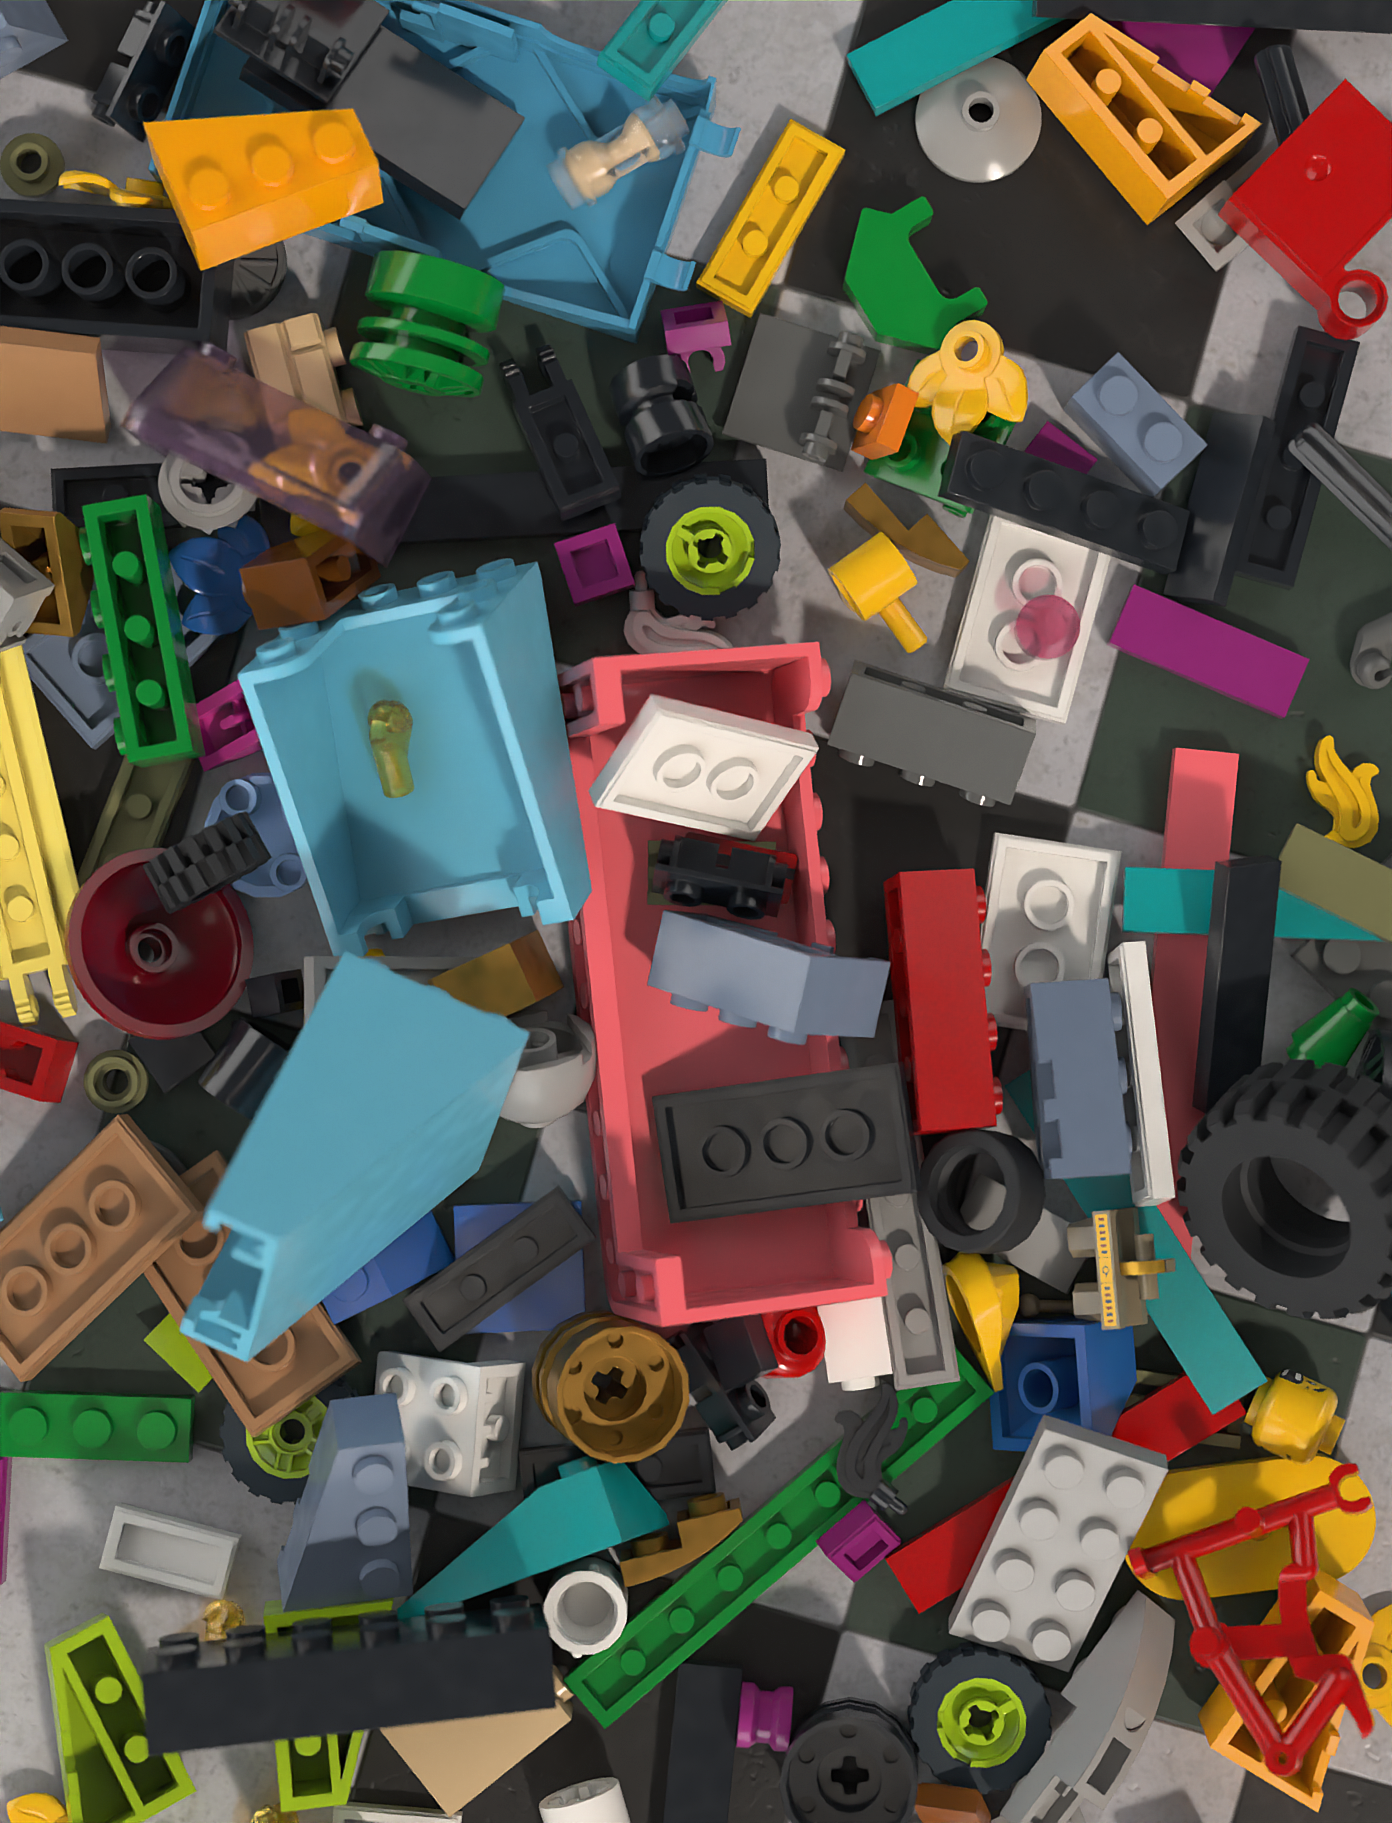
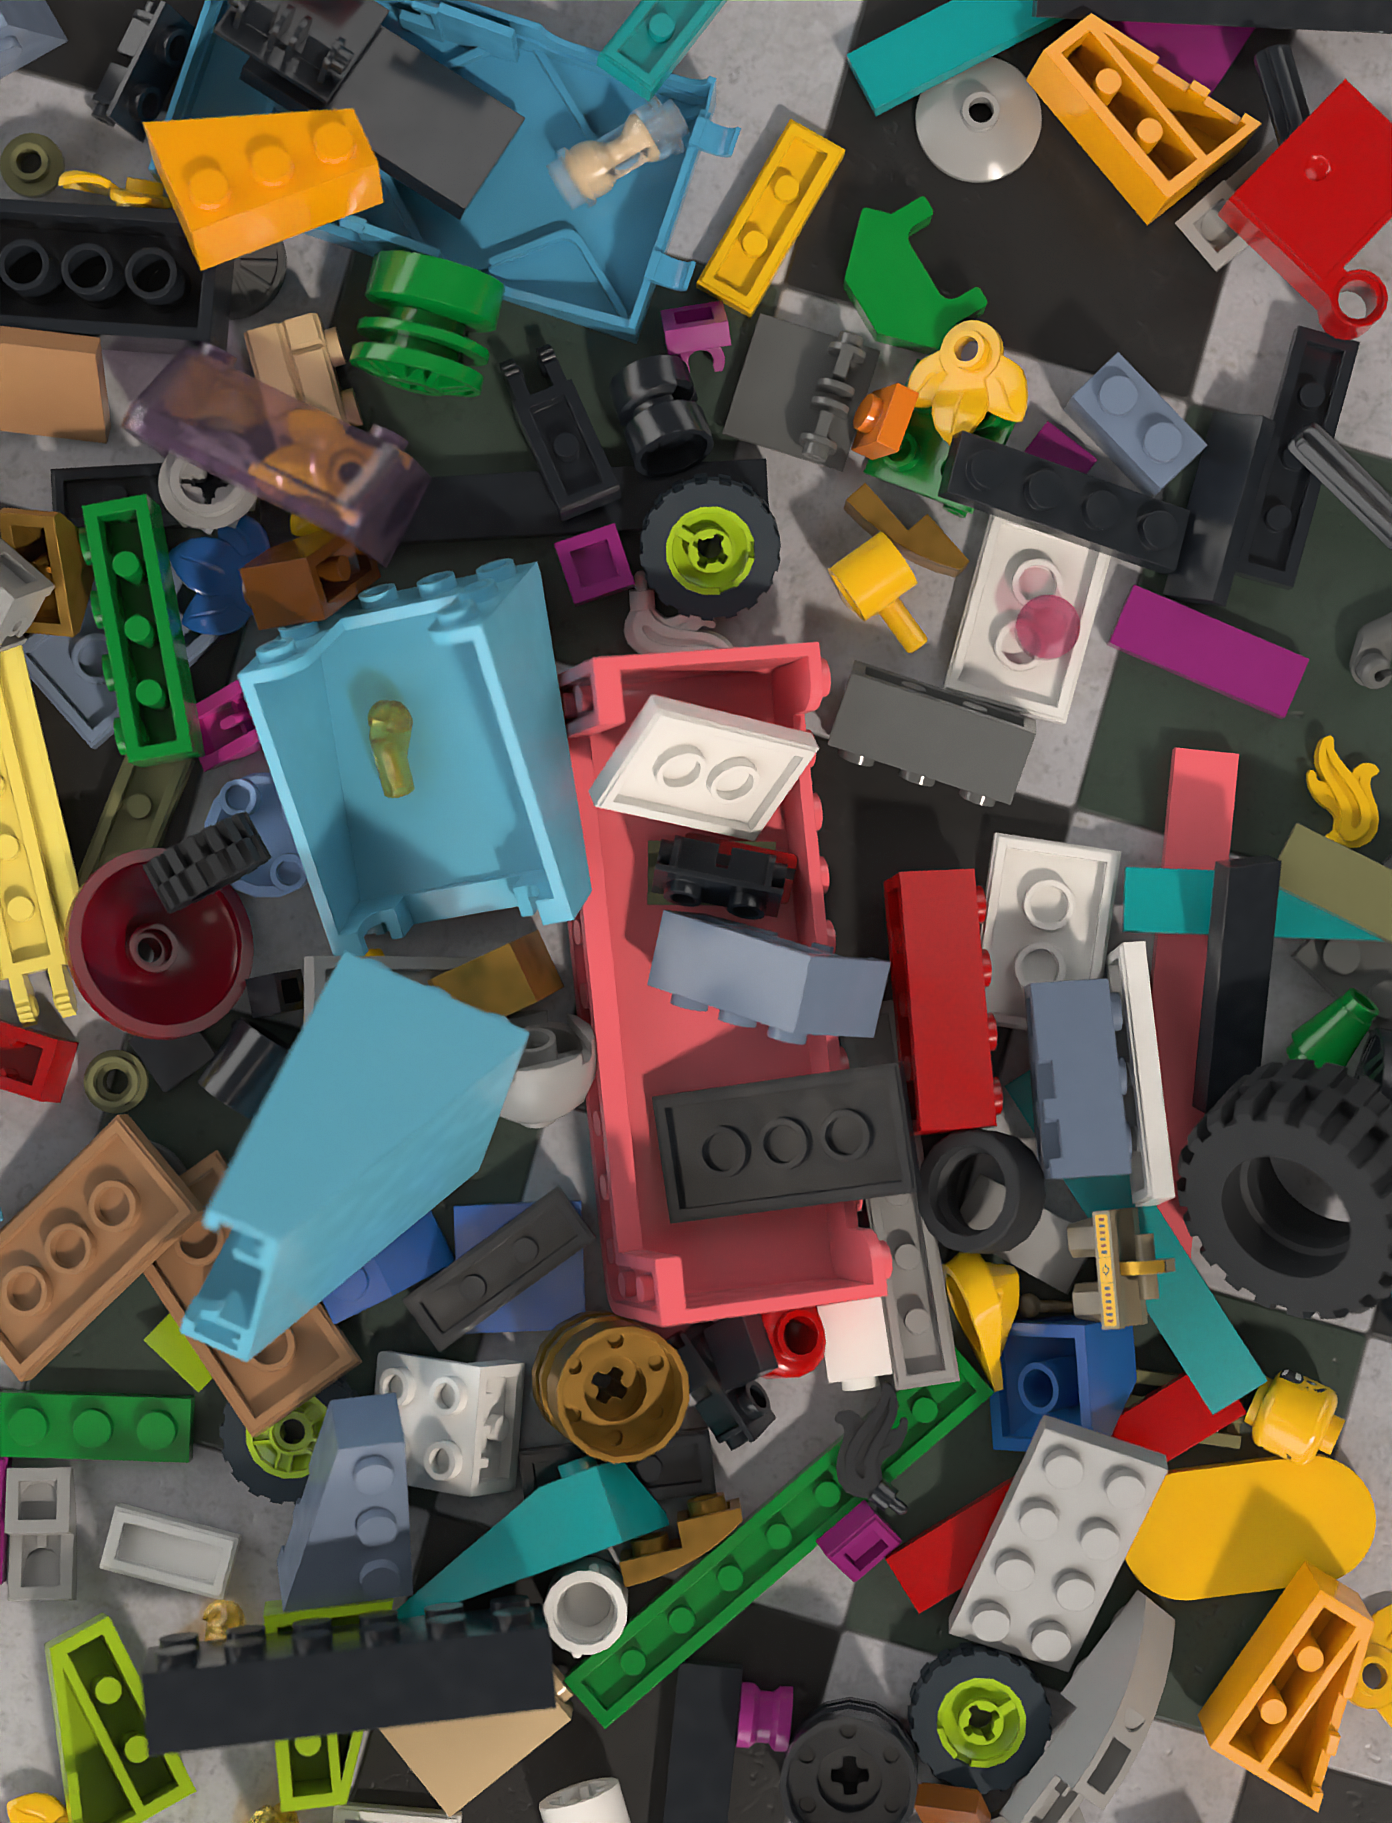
red piece [1127,1463,1375,1777] -> none
none -> light grey slope [4,1467,77,1602]

